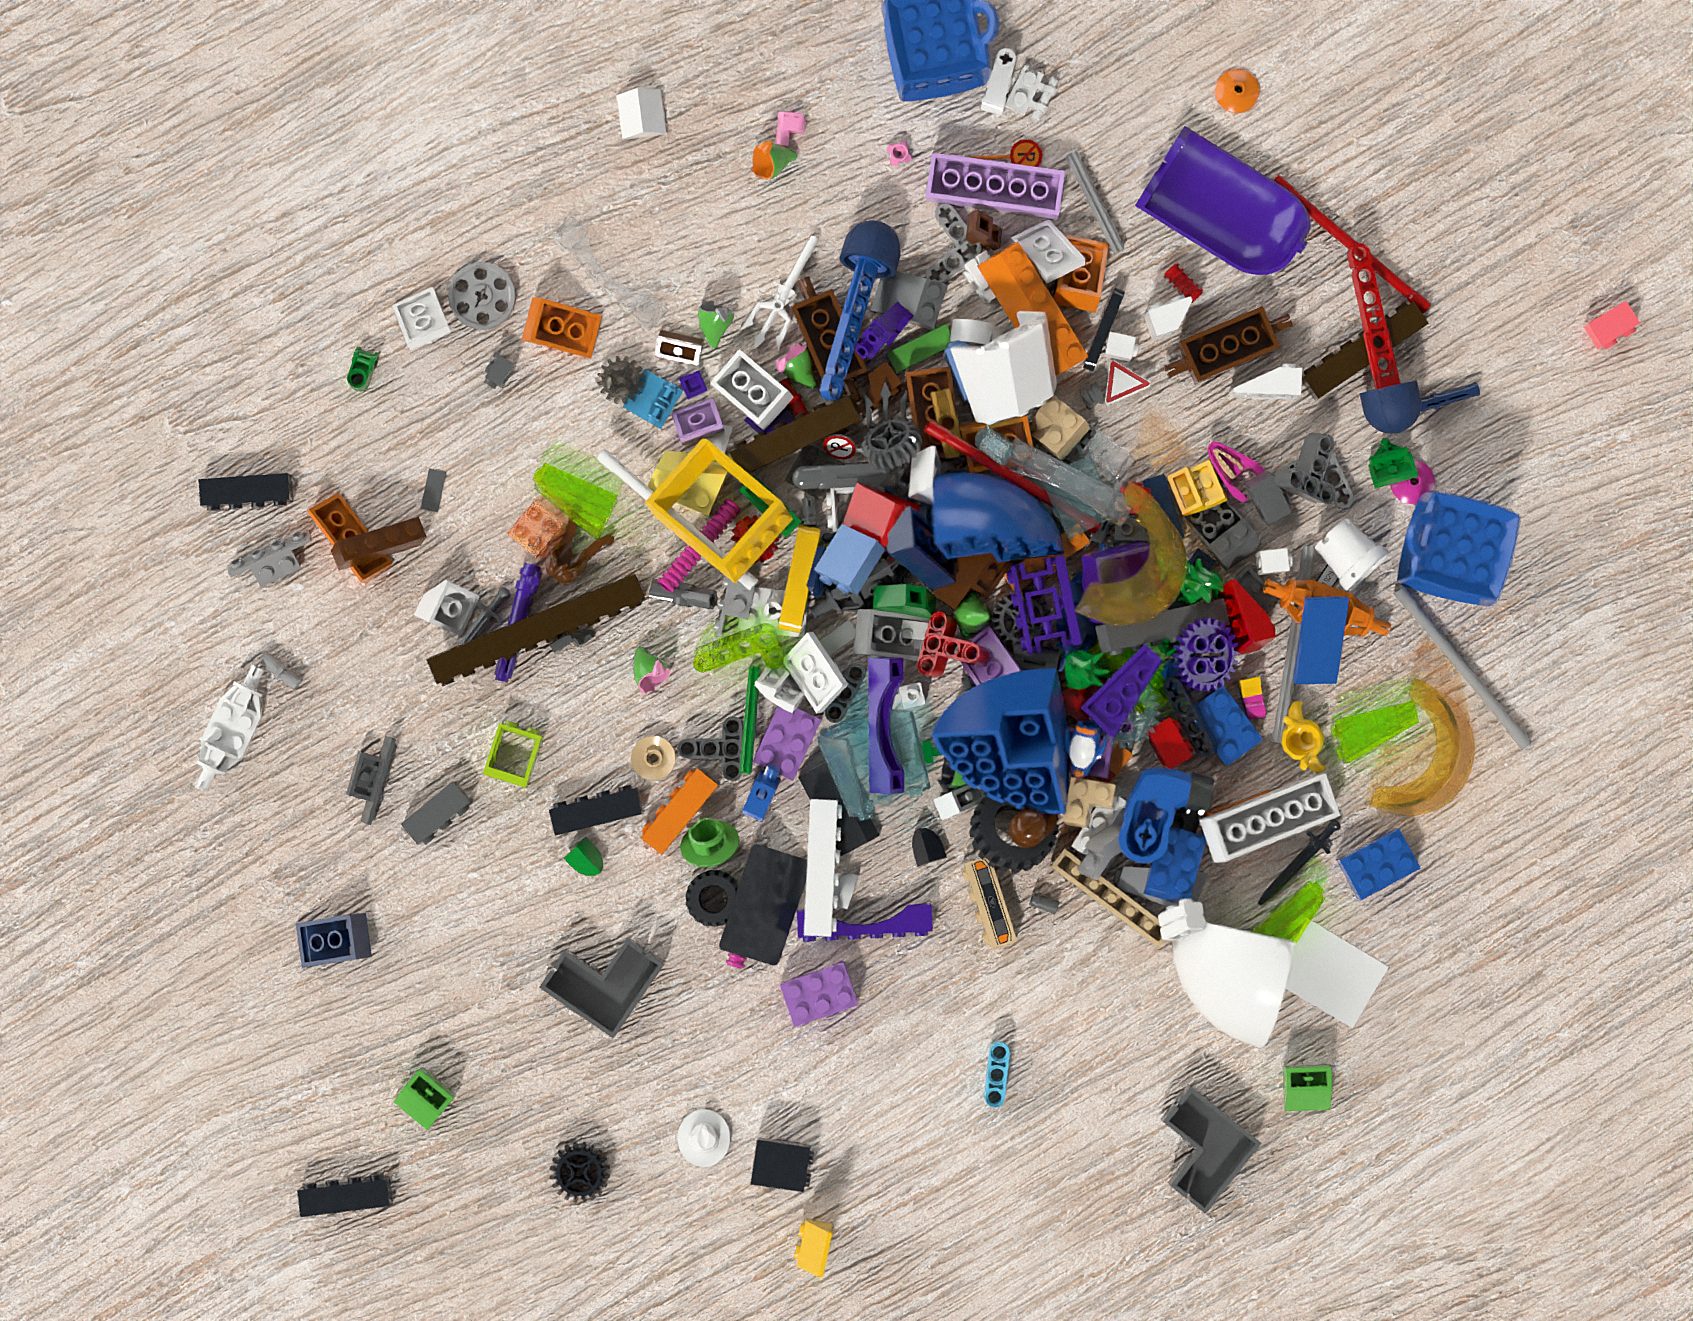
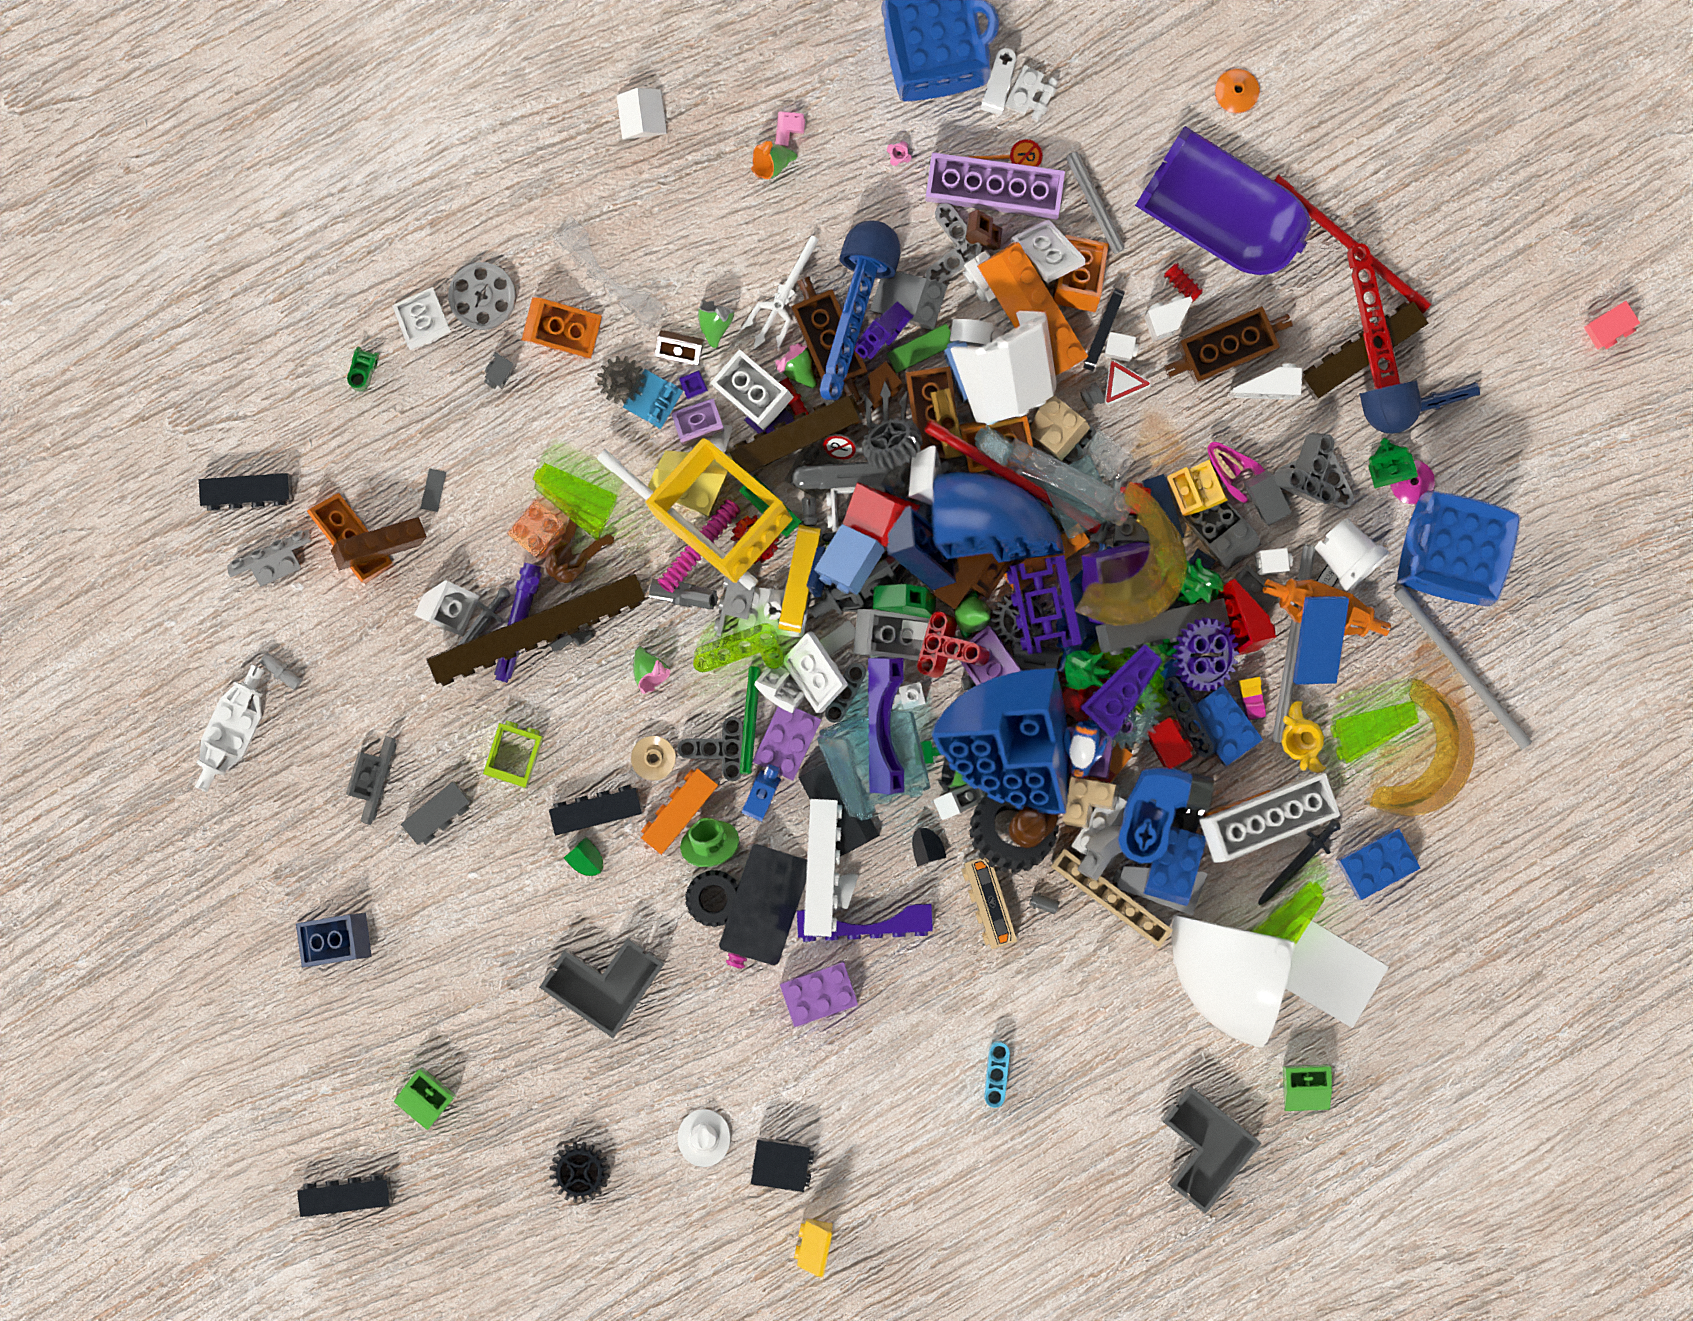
white brick [1158,899,1206,940] -> none

